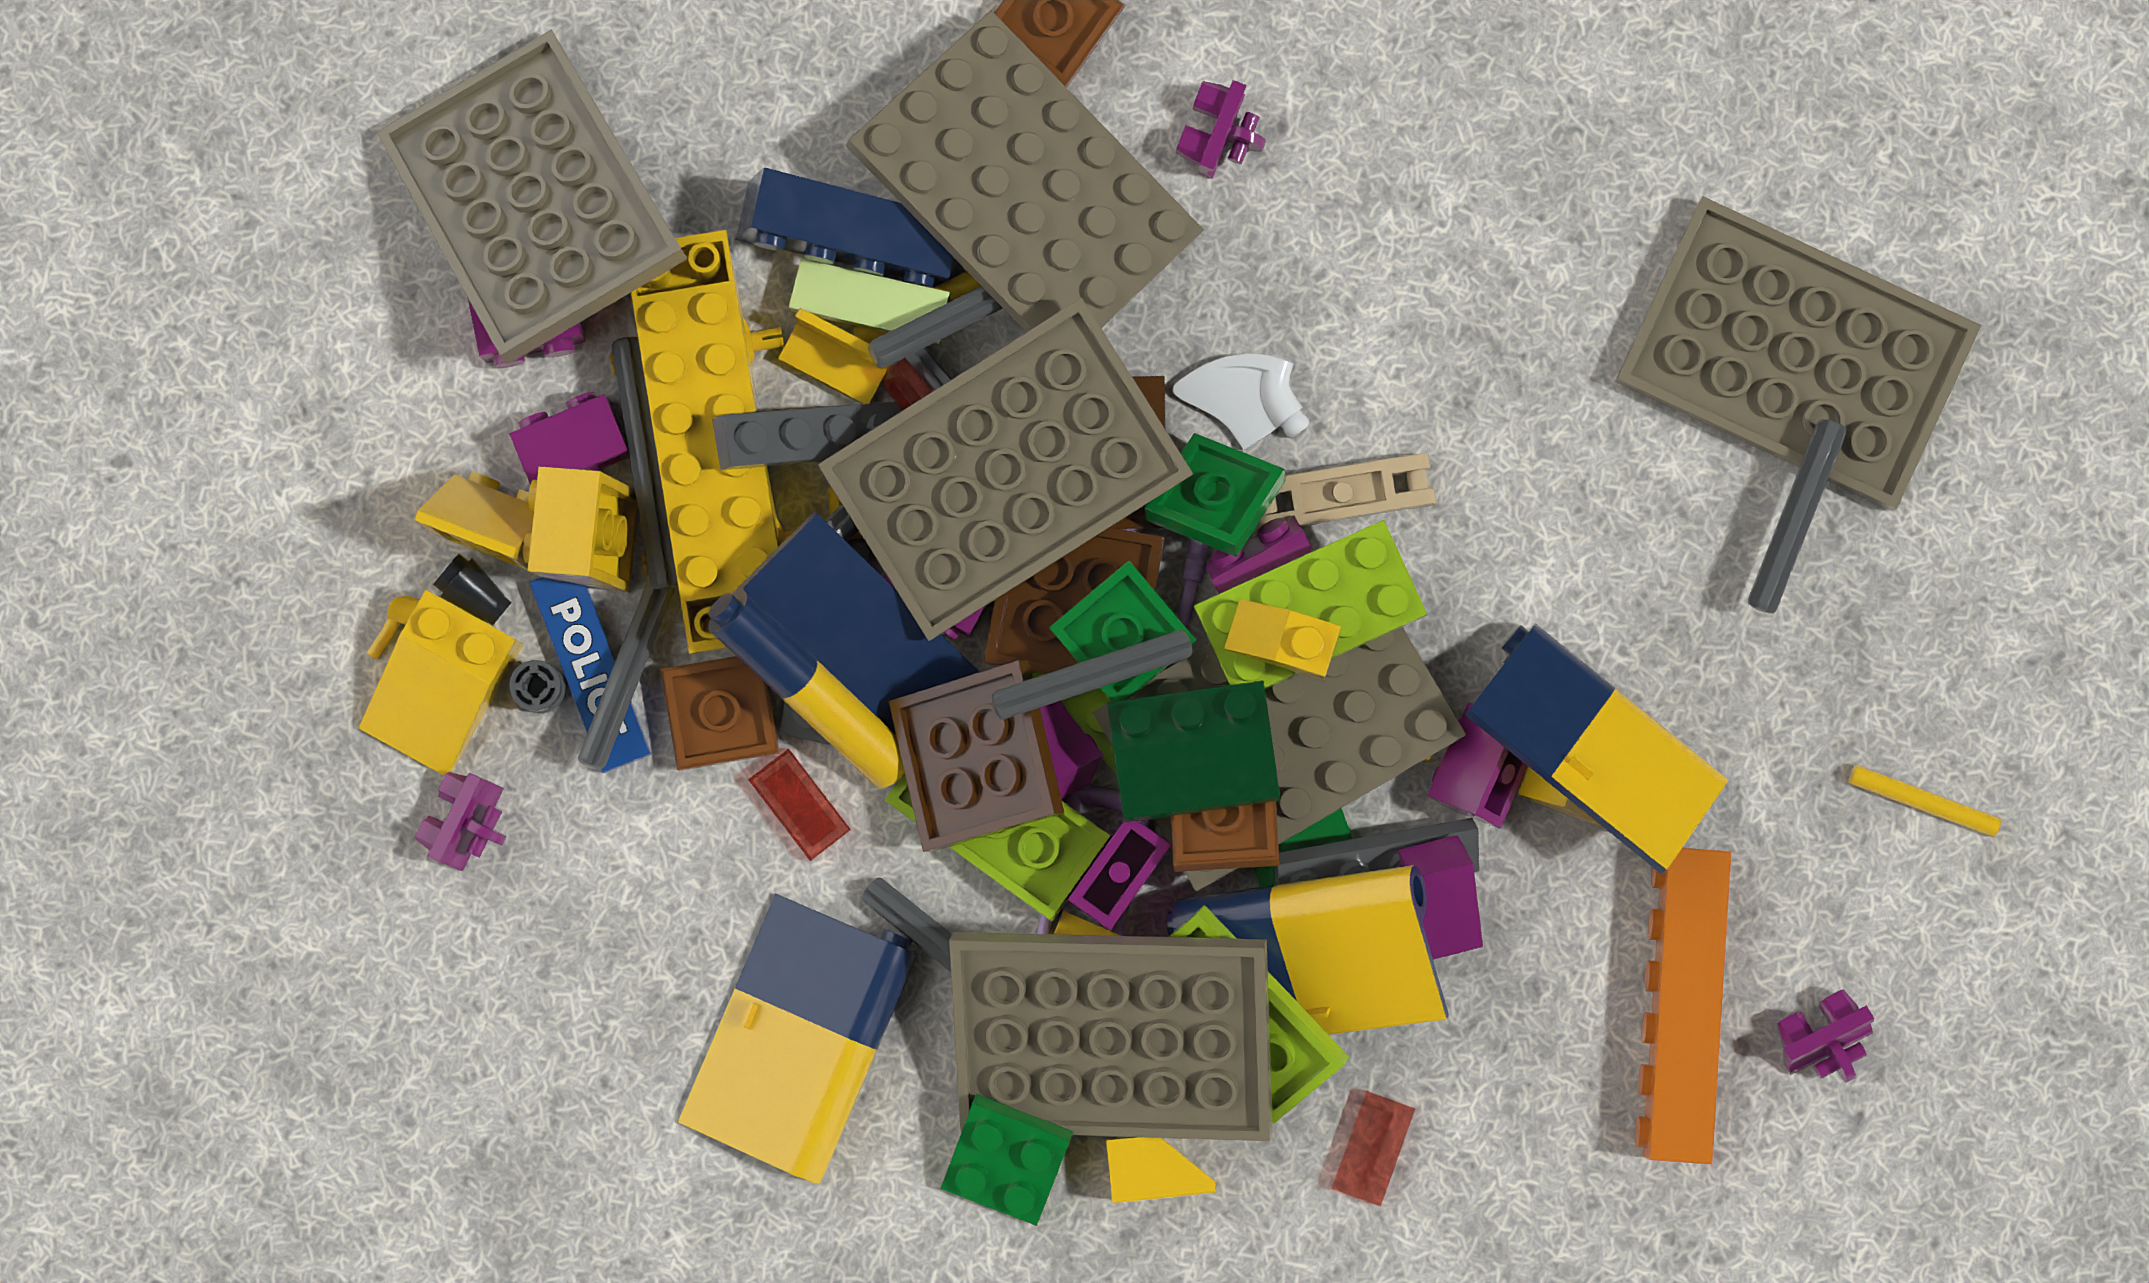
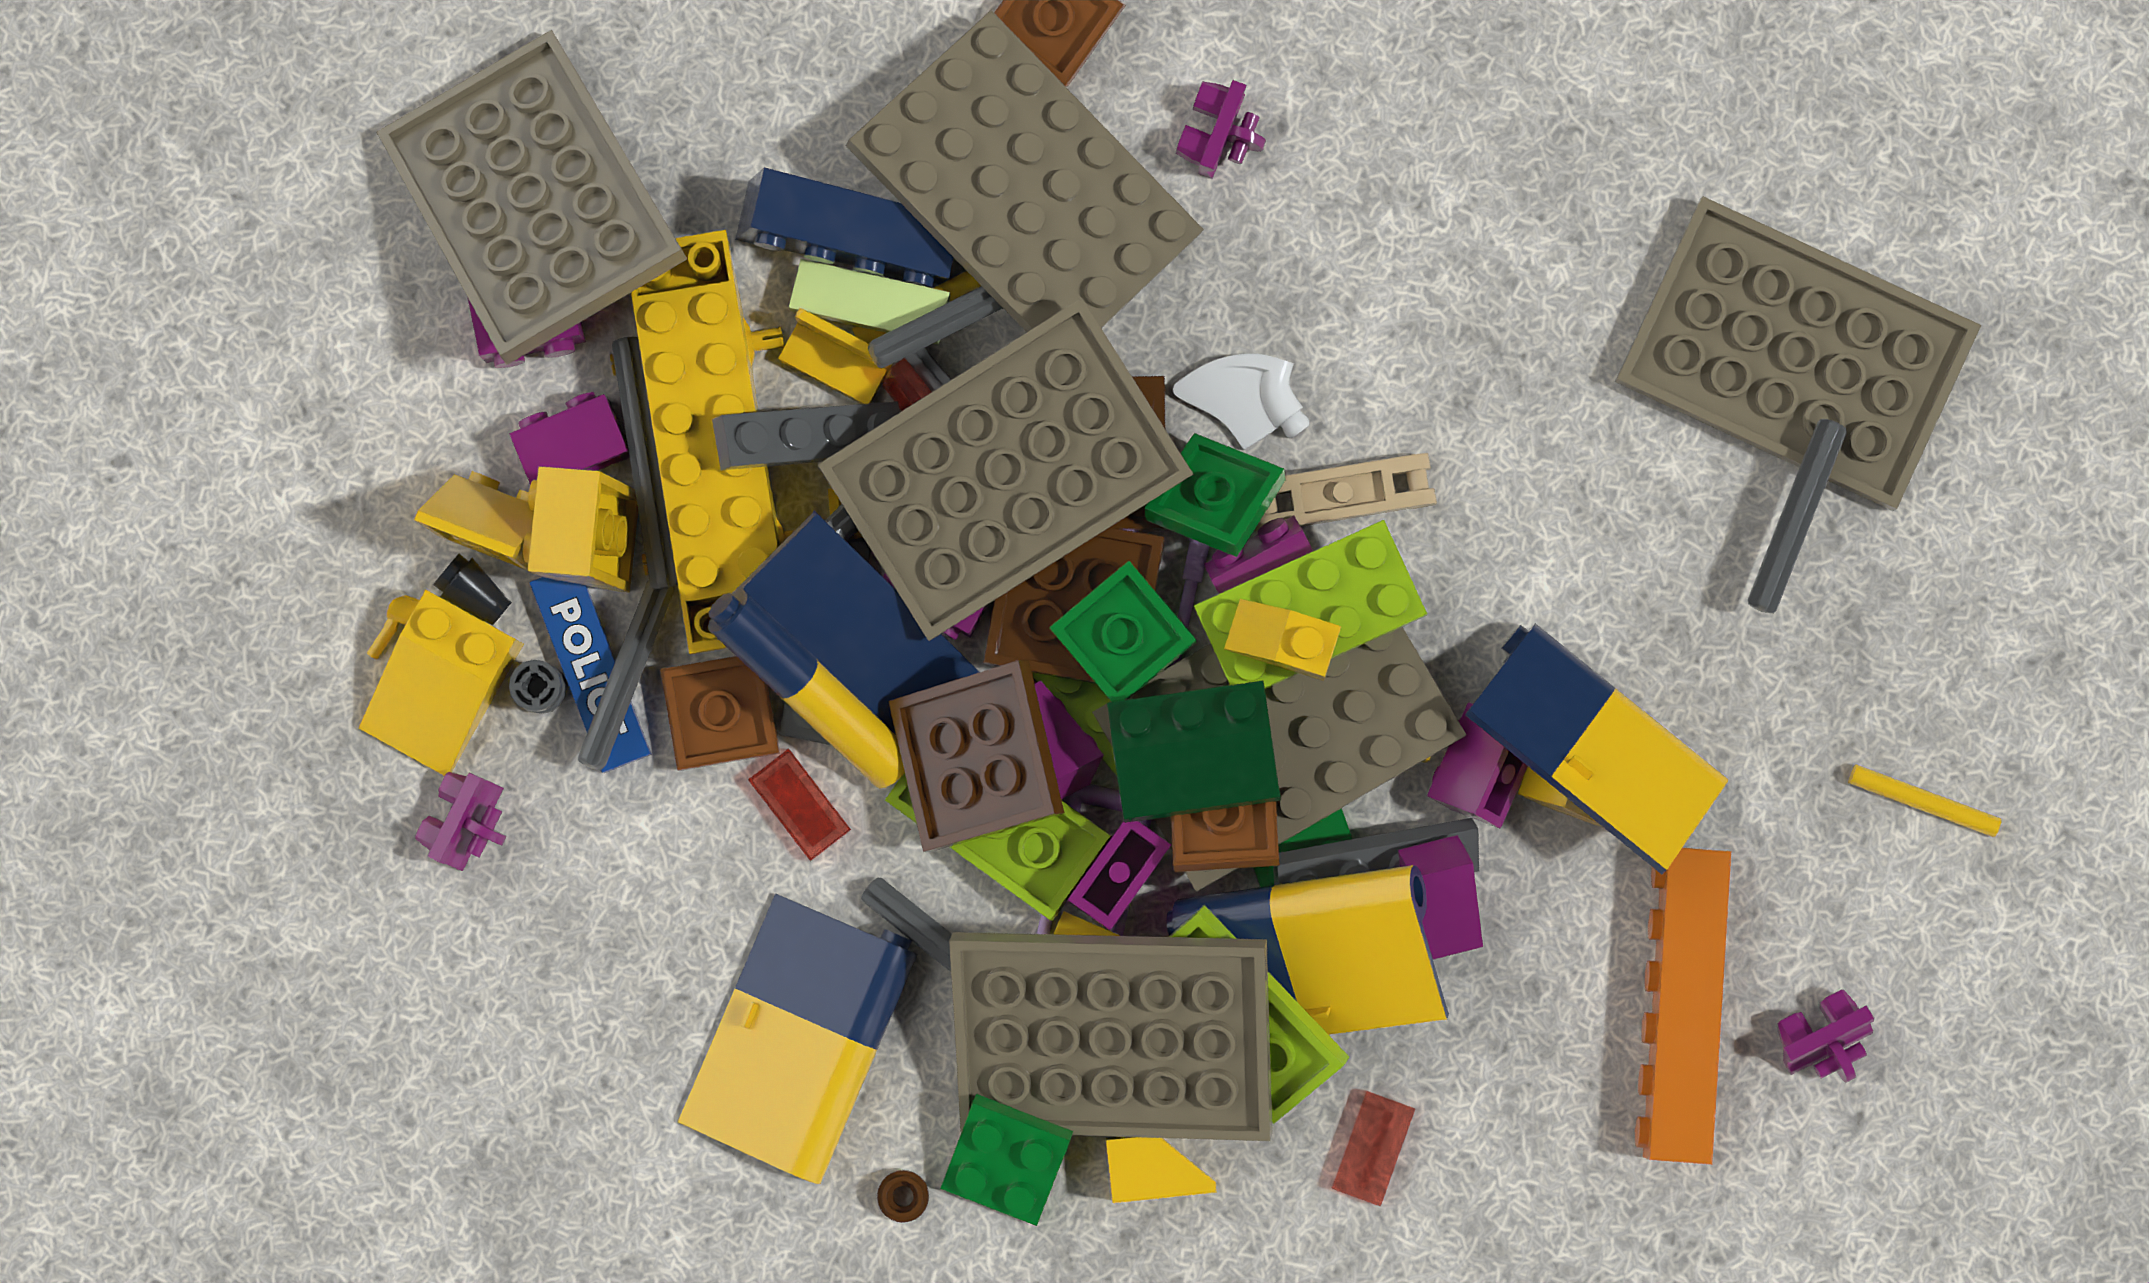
dark grey axle [991,630,1192,719] -> none
none -> reddish brown plate [877,1170,929,1223]

